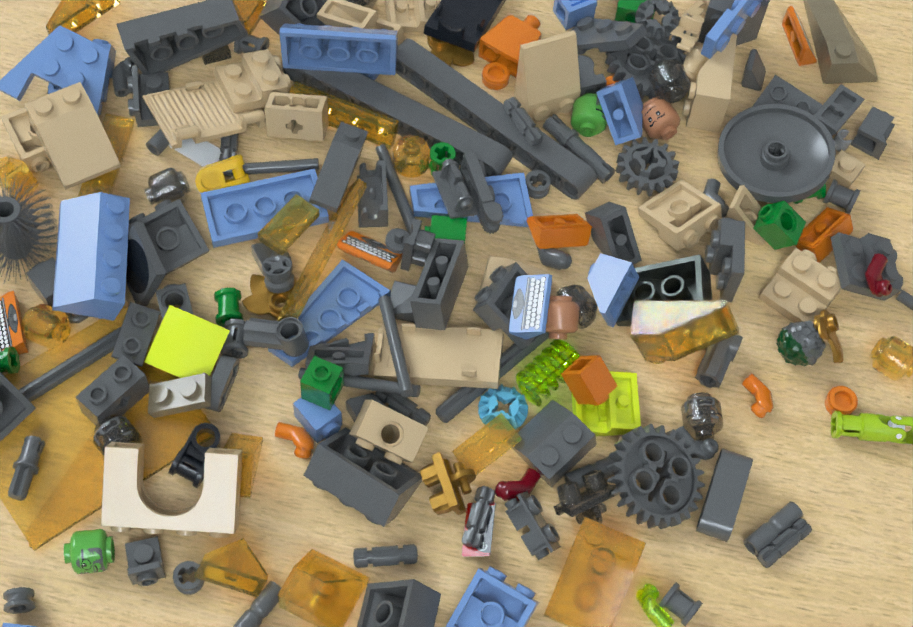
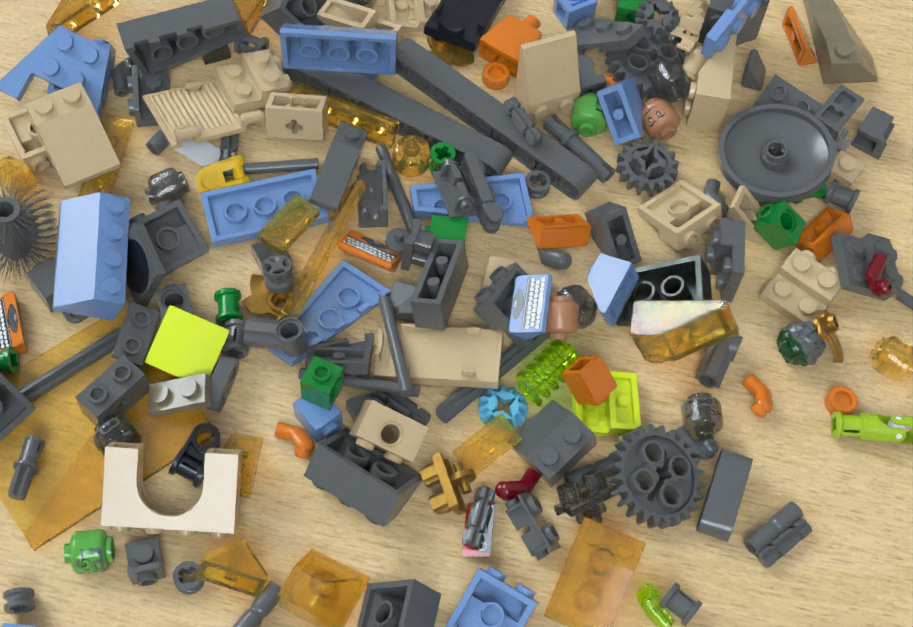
clear yellow head [22,304,71,349] -> none
dark grey axle [353,544,418,568] -> none

